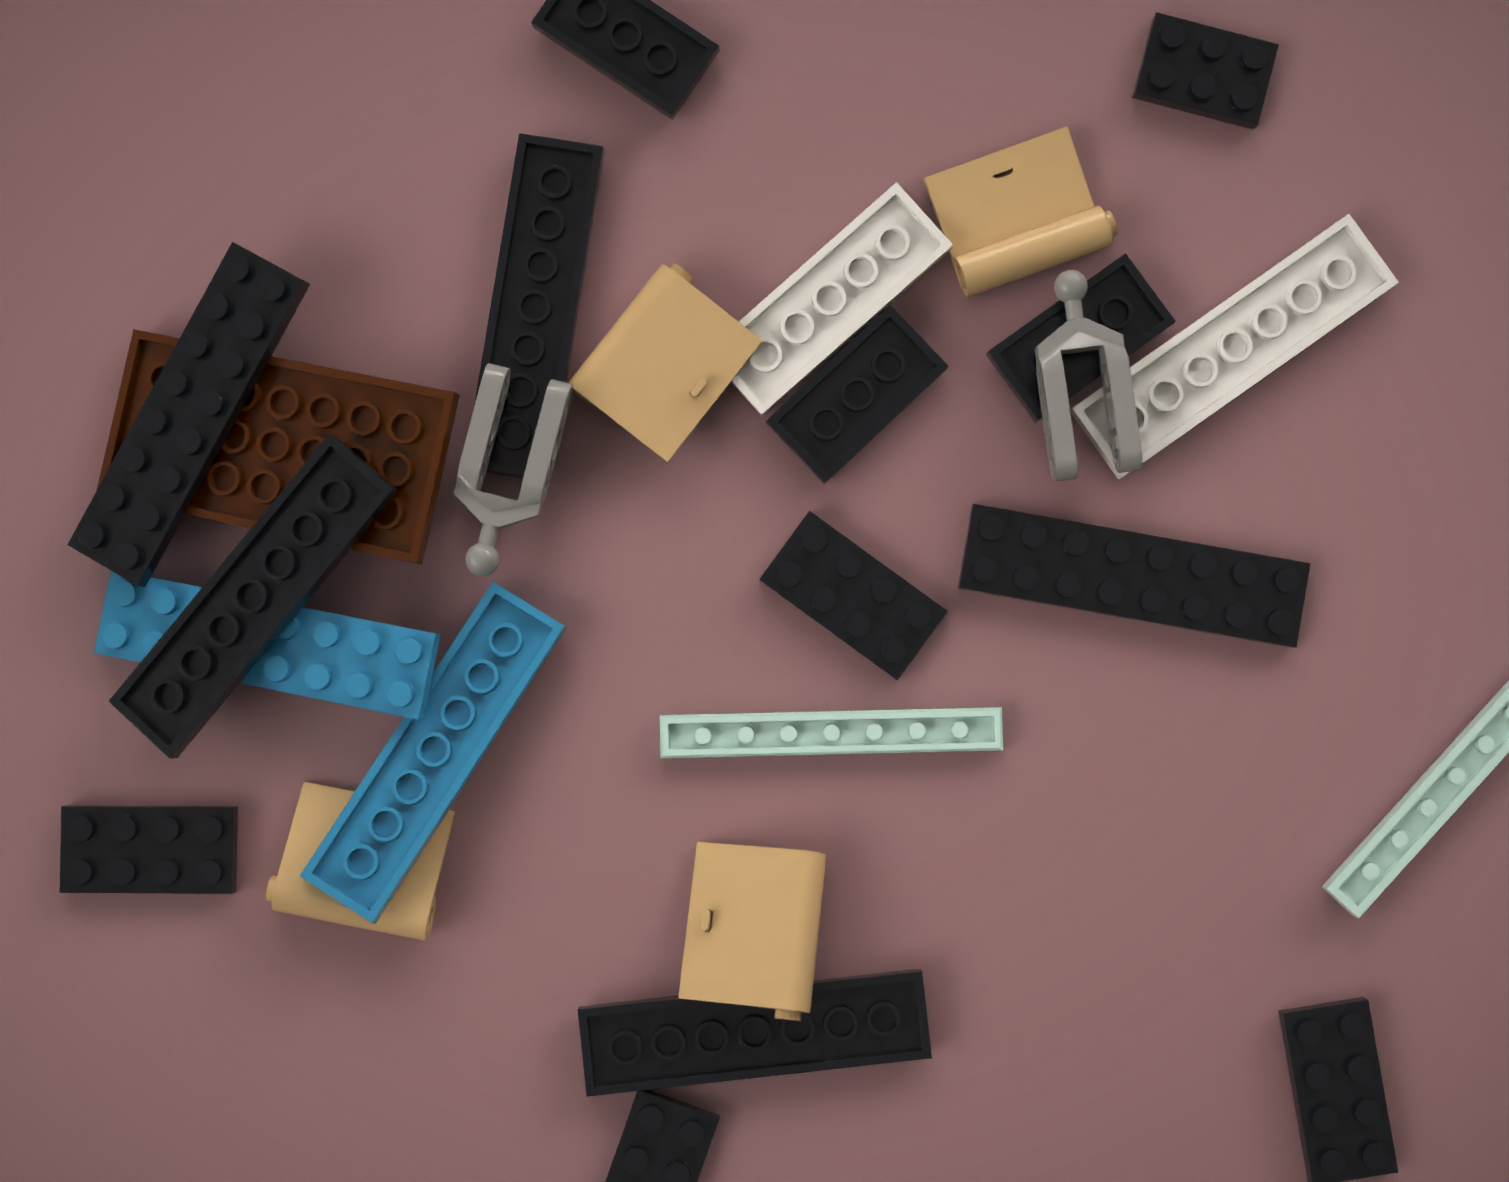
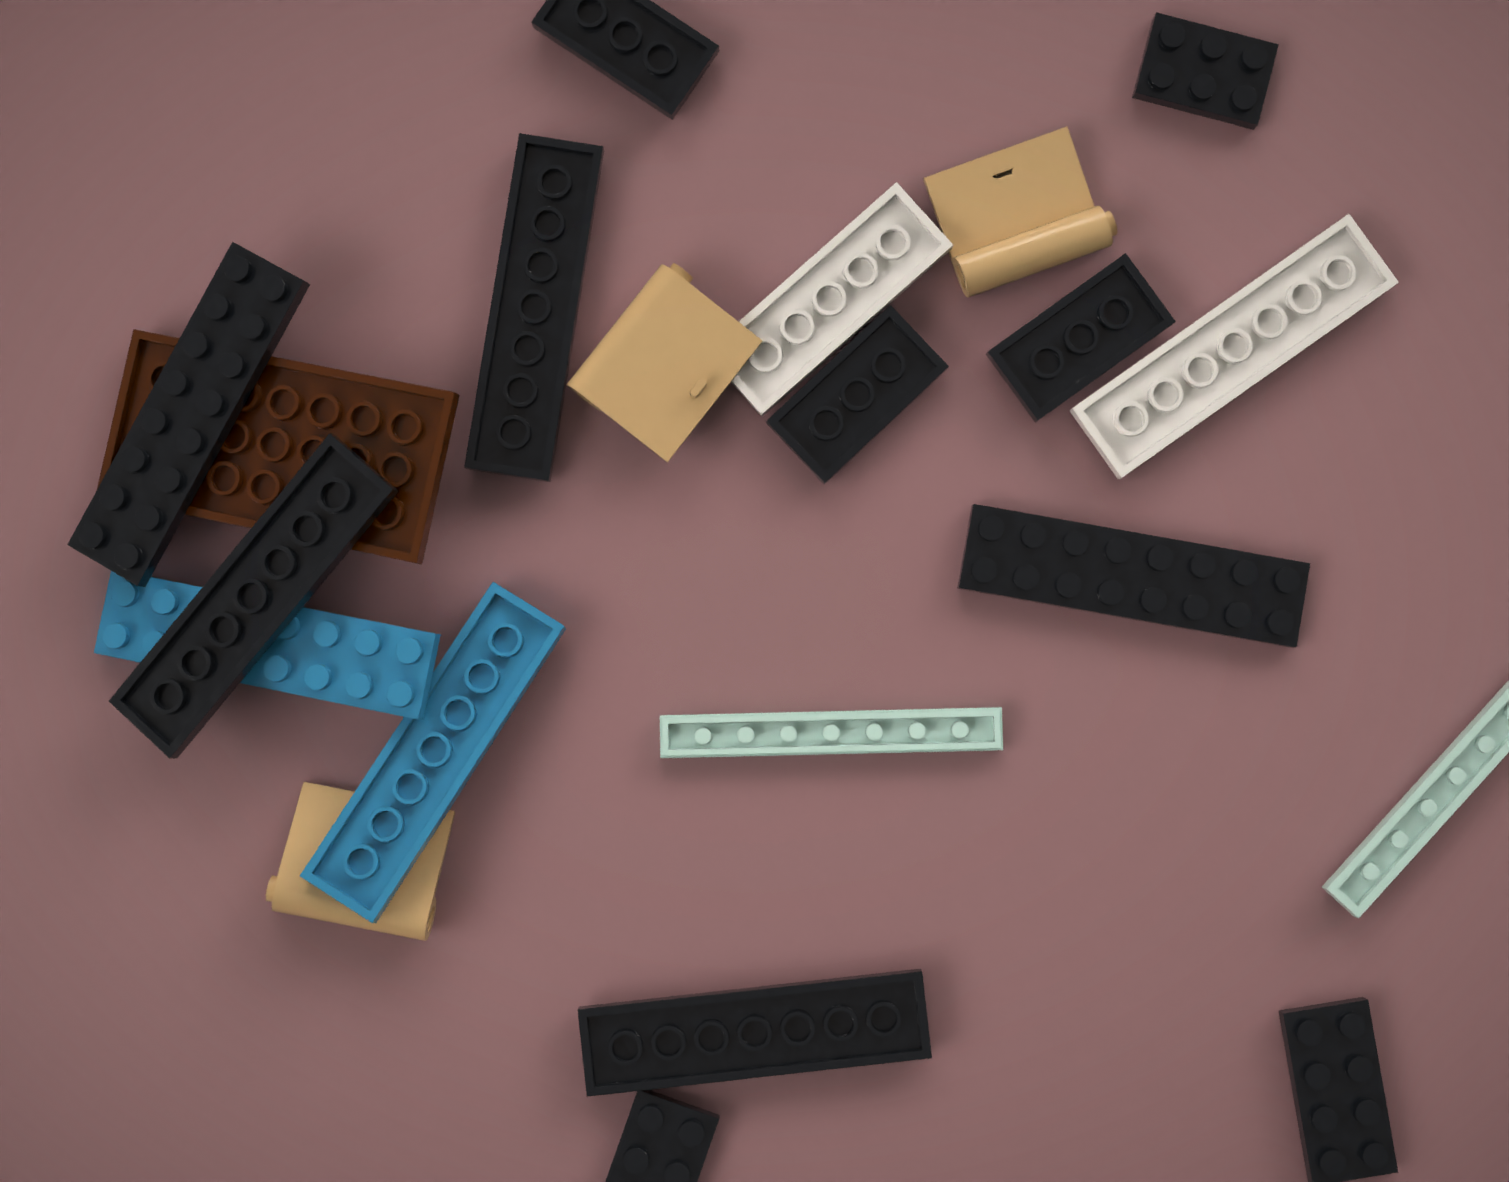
black plate [59,805,238,894] -> none
light grey piece [453,363,573,576] -> none
tan door [678,842,827,1021] -> none
black plate [759,511,948,680] -> none
light grey piece [1035,270,1142,482] -> none

